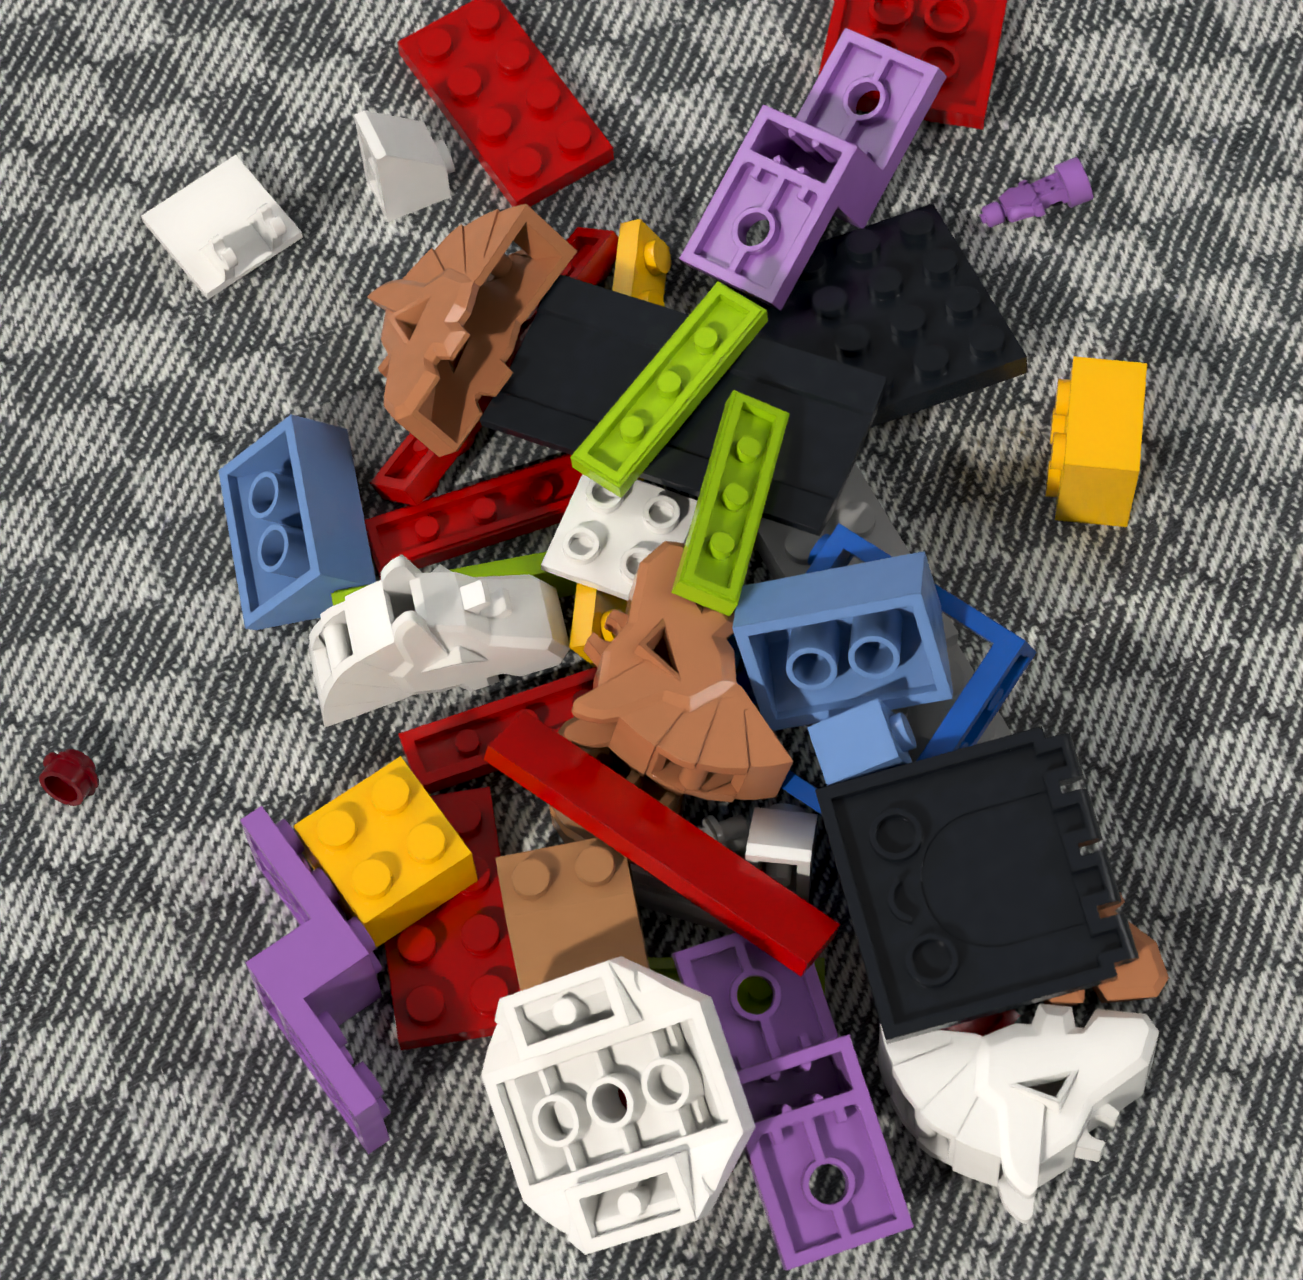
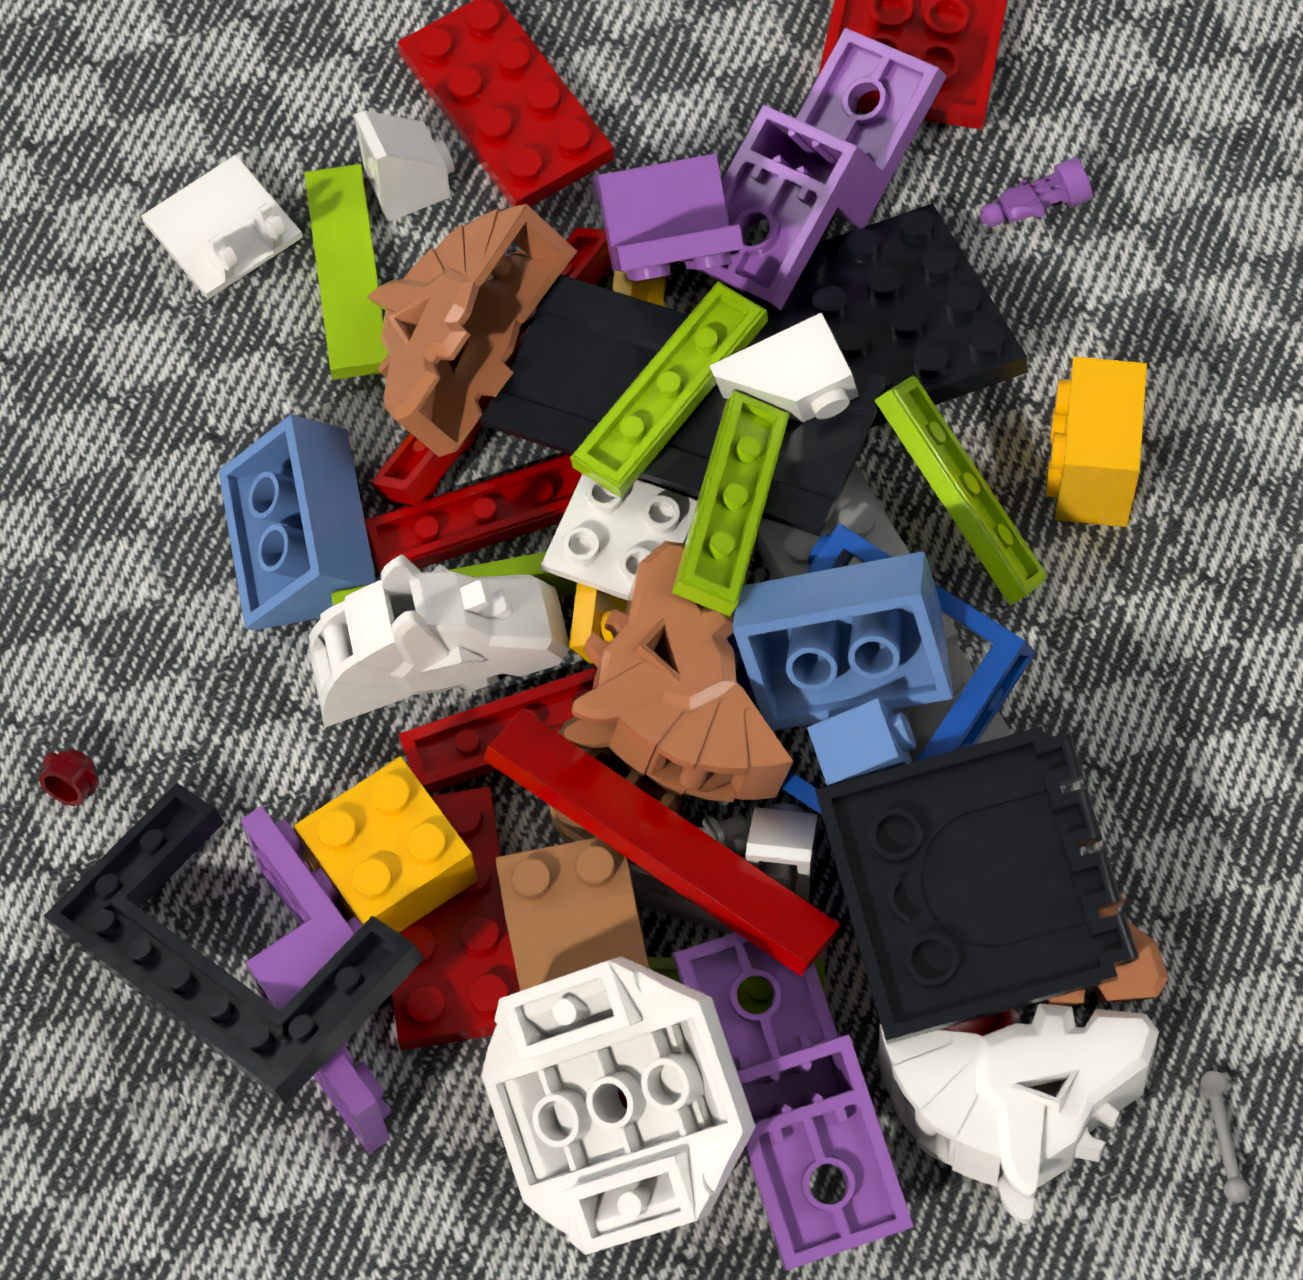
none -> black plate [44,783,424,1105]
none -> lime tile [304,164,388,380]
none -> medium lavender bracket [590,153,744,281]
none -> white slope [710,313,859,423]
none -> lime tile [874,375,1047,606]
none -> light grey hinge [1200,1071,1250,1203]

